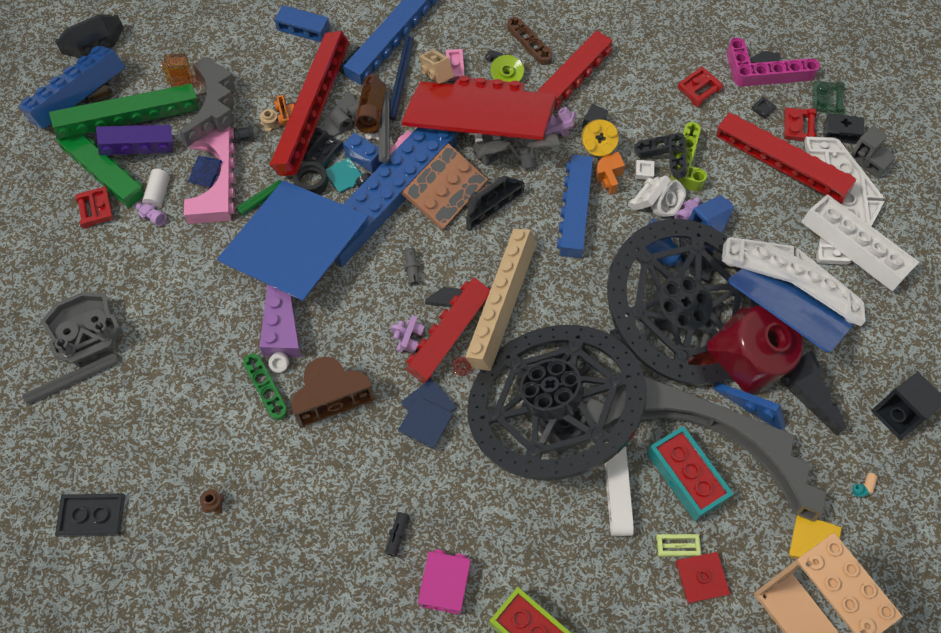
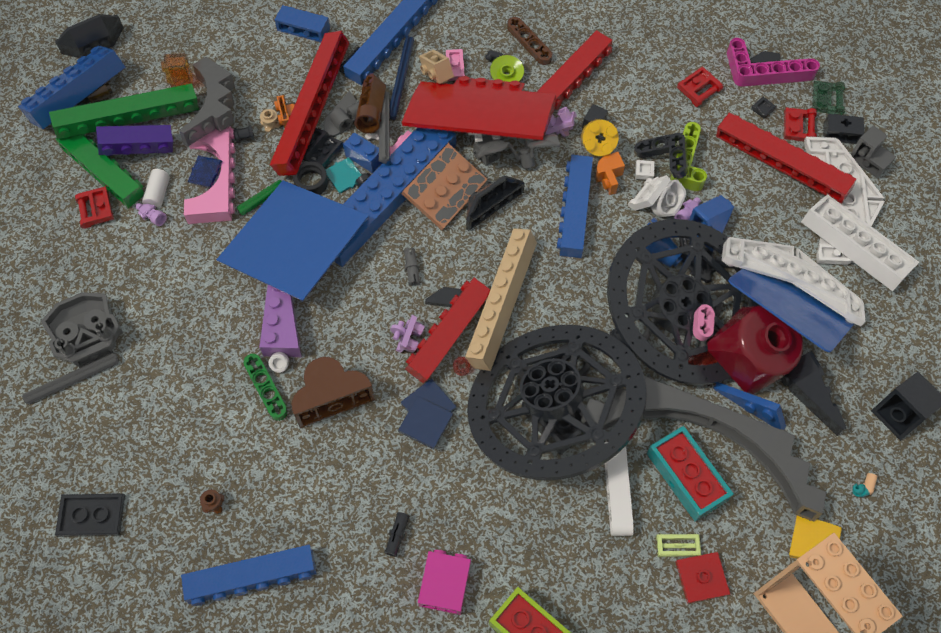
none -> blue brick [181,544,317,606]
none -> bright pink beam [693,304,715,341]

